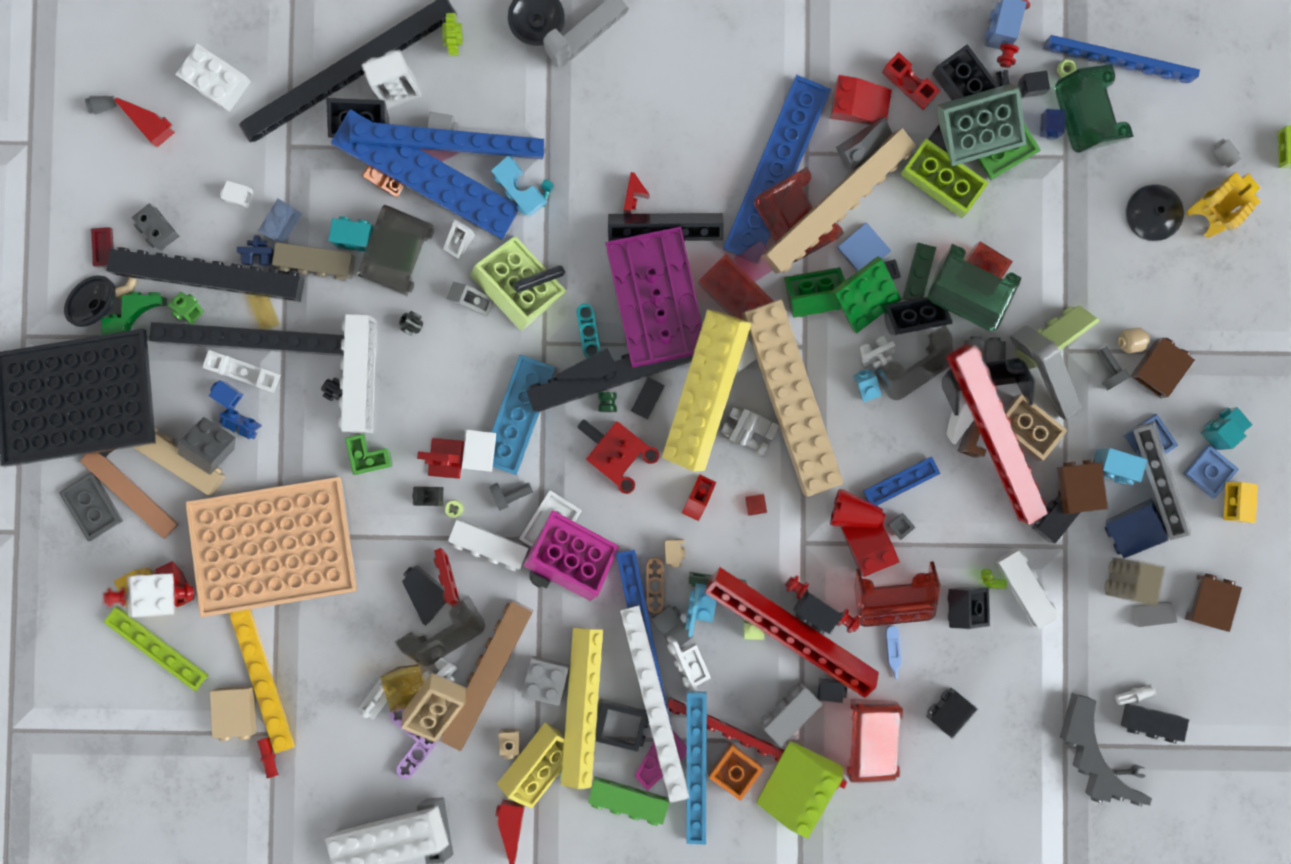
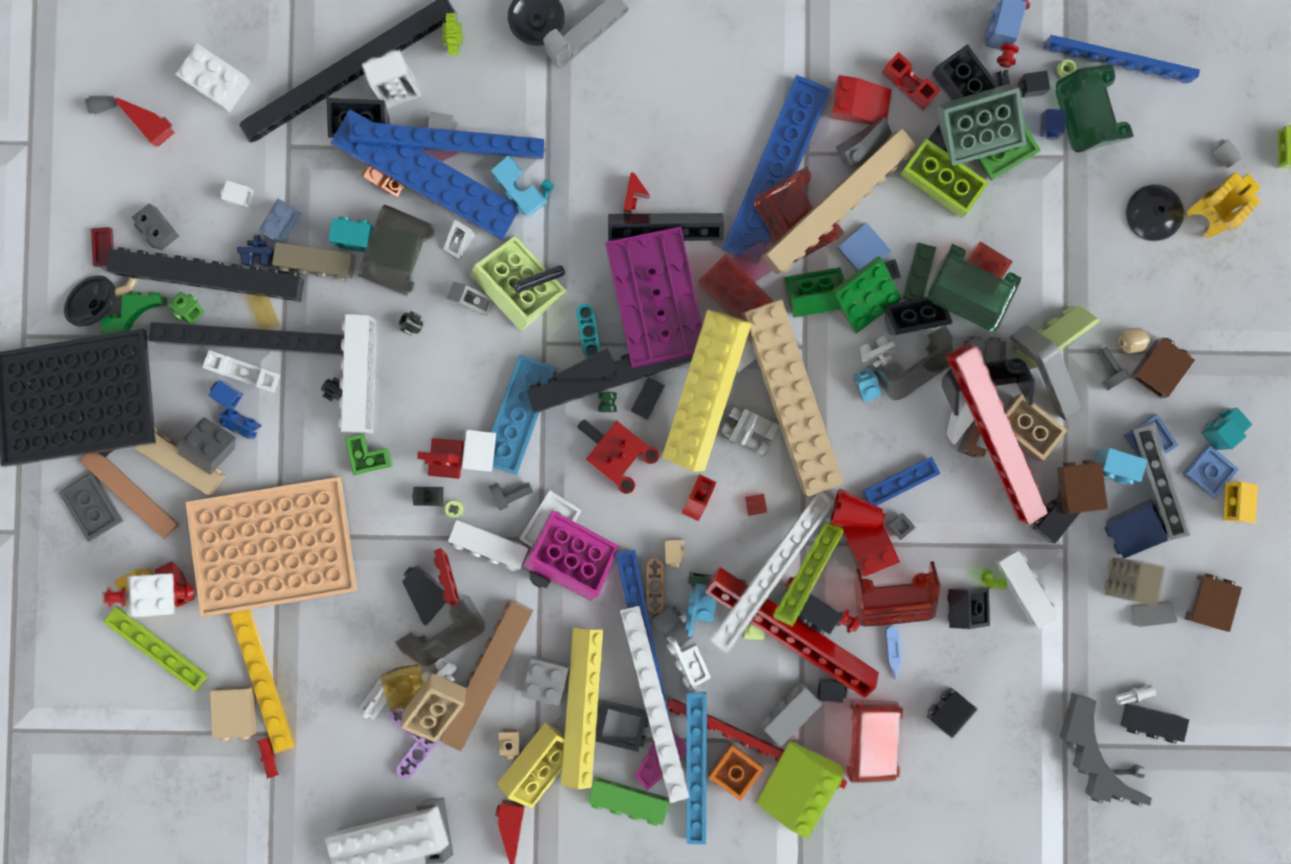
none -> white plate [710,492,834,653]
none -> lime plate [774,522,843,626]

